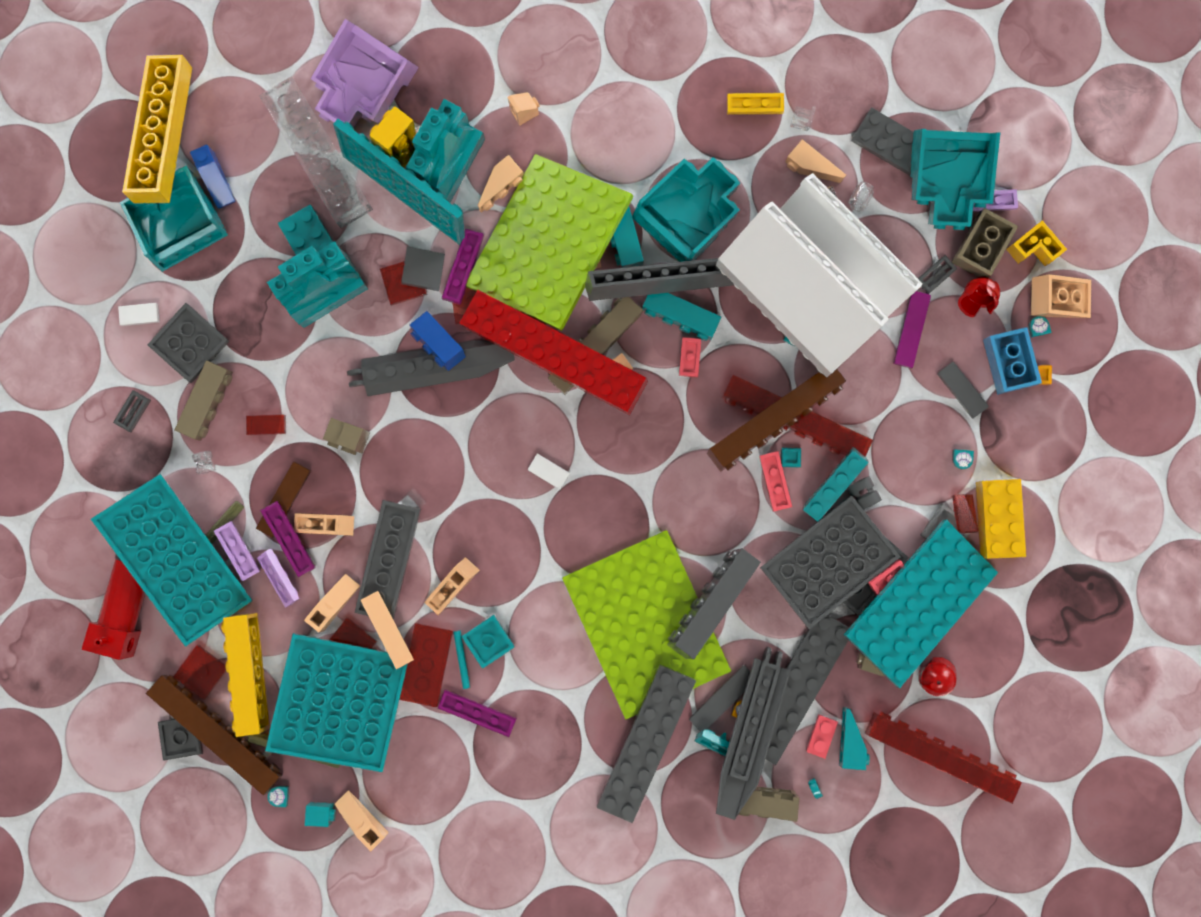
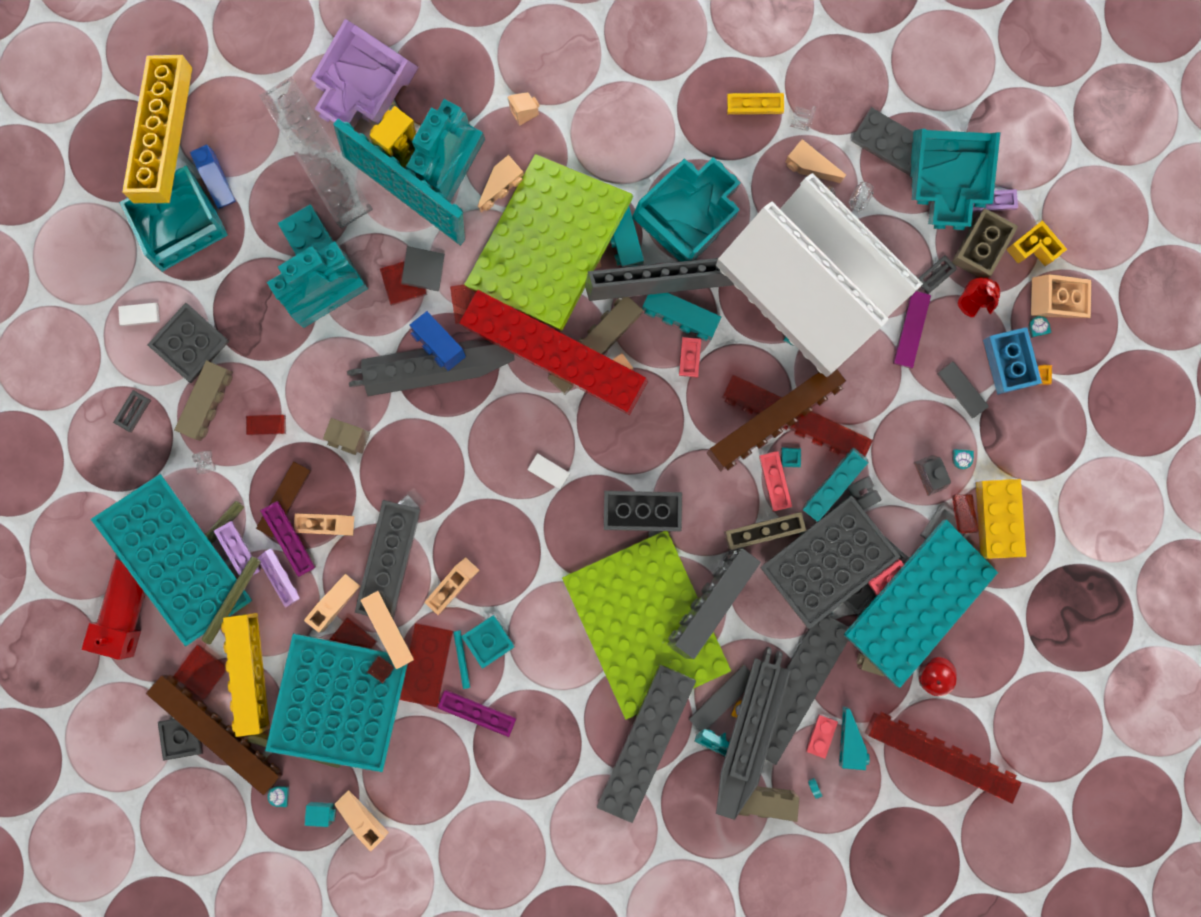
magenta tile [442,229,484,305] -> none
none -> olive axle [202,556,261,644]
none -> clear red tile [367,655,395,683]
none -> dark grey brick [604,491,682,532]
none -> dark tan brick [724,512,806,550]
none -> dark grey torso [914,455,951,496]

